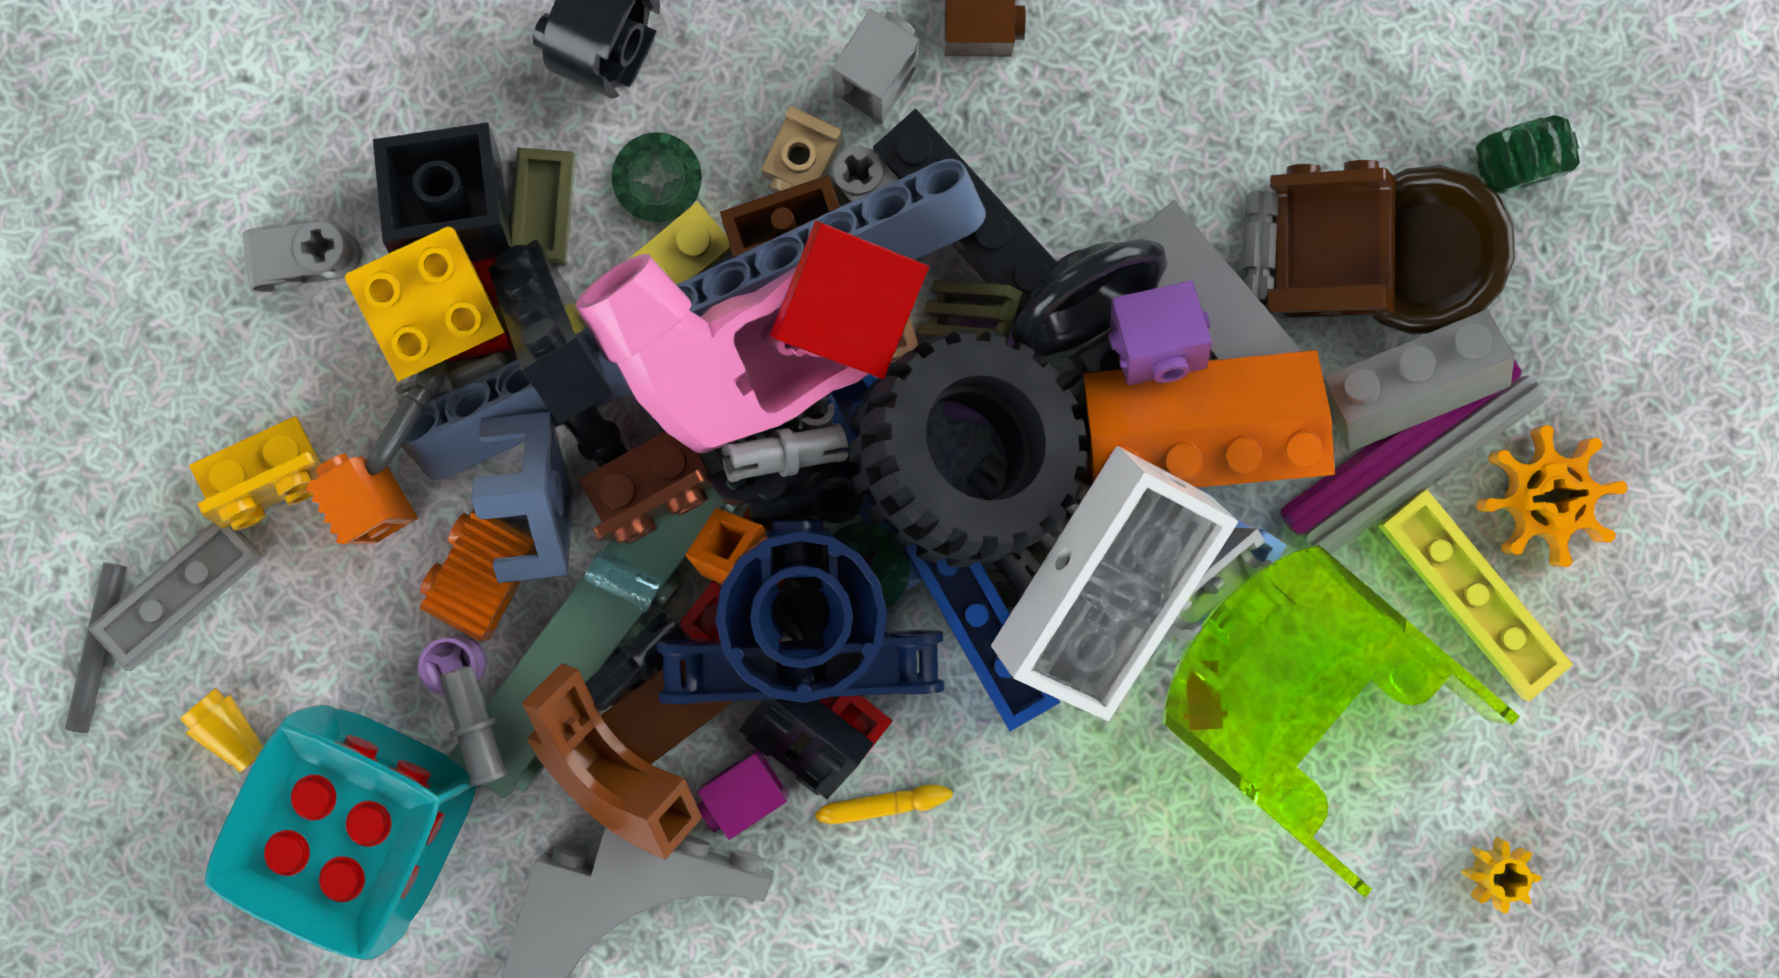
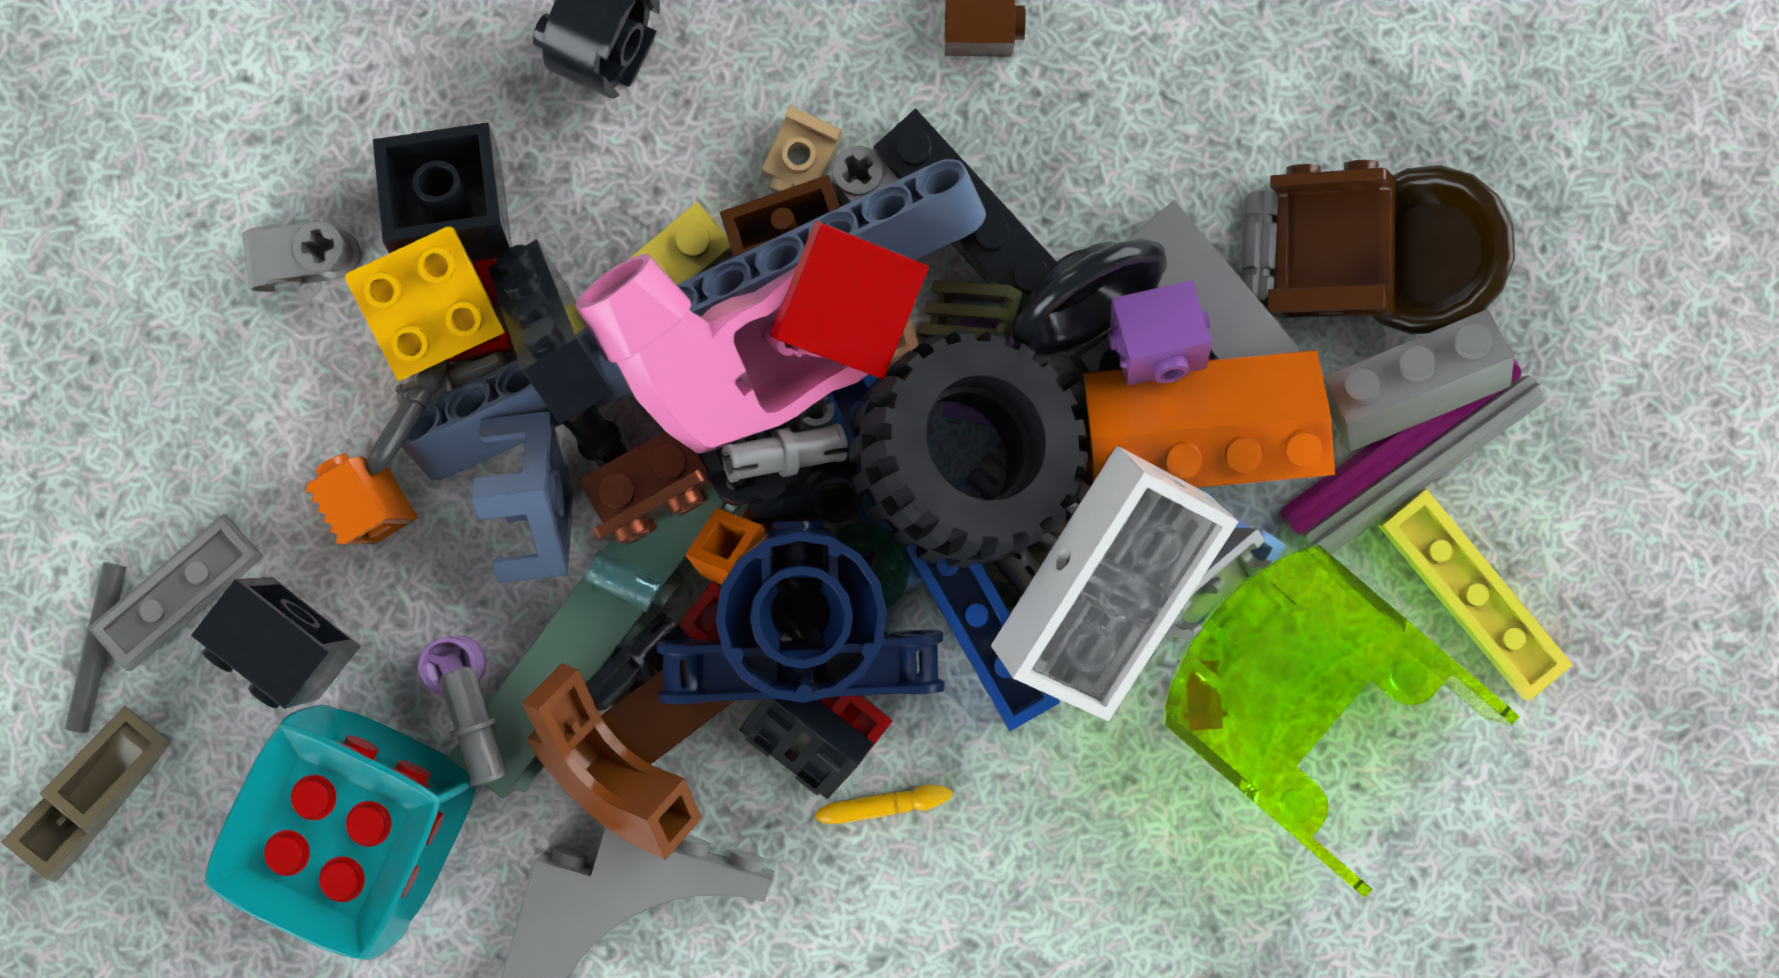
yellow cone [180,688,263,773] -> none
yellow bracket [189,416,321,531] -> none
orange brick [419,509,537,642] -> none
olive tile [510,147,576,265] -> none
clear green gear [612,132,703,224] -> none
magenta brick [696,749,789,840] -> none
light grey brick [832,9,920,124] -> none
yellow gear [1462,837,1542,914] -> none
clear green gear [1475,115,1580,194] -> none
light orange gear [1476,425,1628,567] -> none
none -> dark tan slope [1,706,170,883]
none -> black brick [191,577,361,709]

